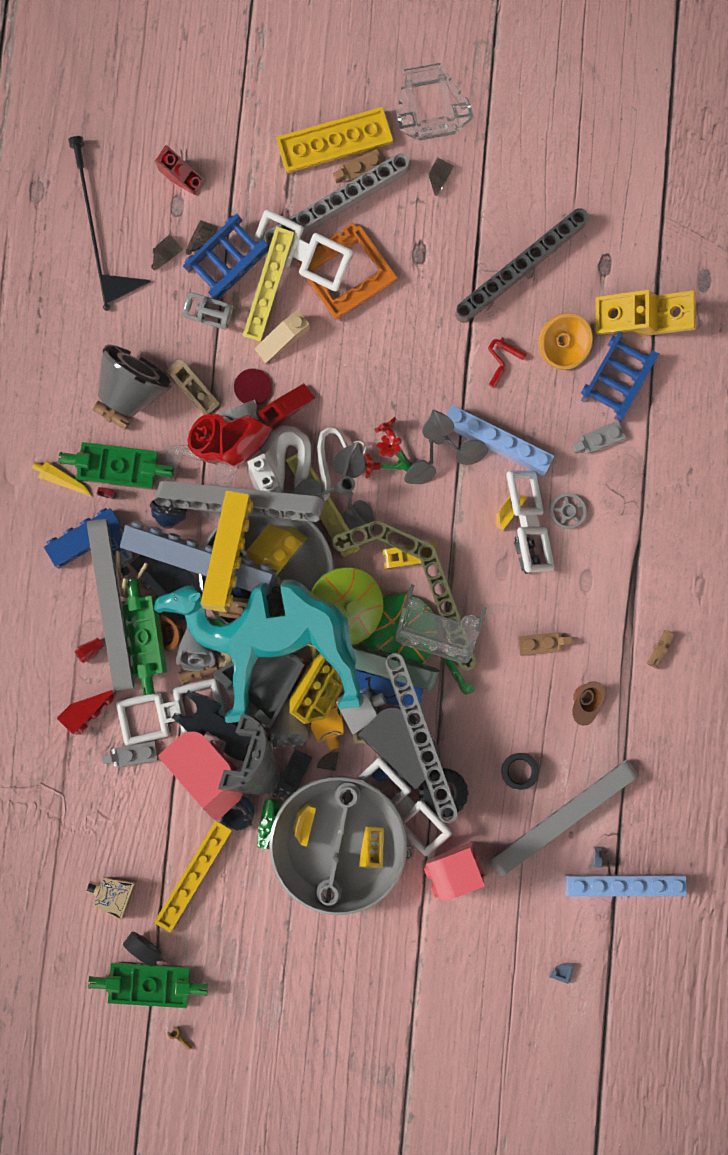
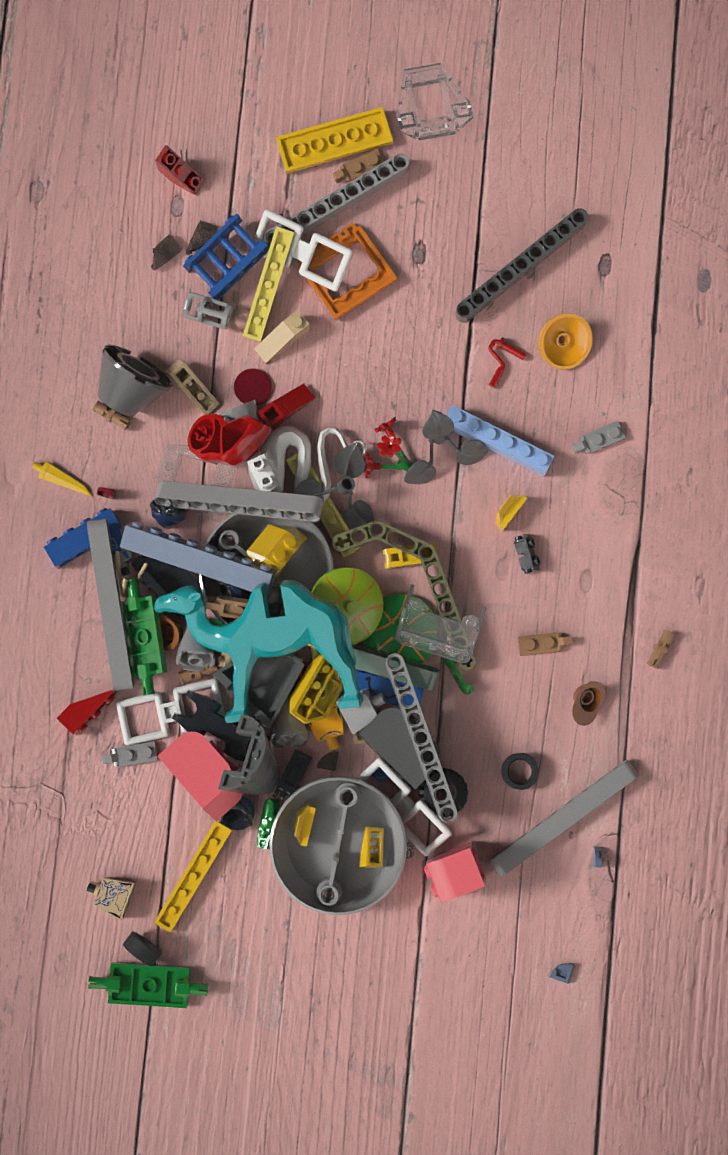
green plate [58,442,174,490] -> none
black piece [68,136,151,311] -> none
red cone [74,637,104,664] -> none
pearl gold hand [167,1026,192,1050] -> none
yellow brick [201,490,253,613] -> none
clear smoke slope [429,157,454,196] -> none
white bar [506,471,555,572] -> none
light grey wheel [550,493,586,529] -> none
light blue brick [565,875,686,897] -> none
blue fence [580,332,659,422] -> none
yellow bracket [596,290,696,336] -> none

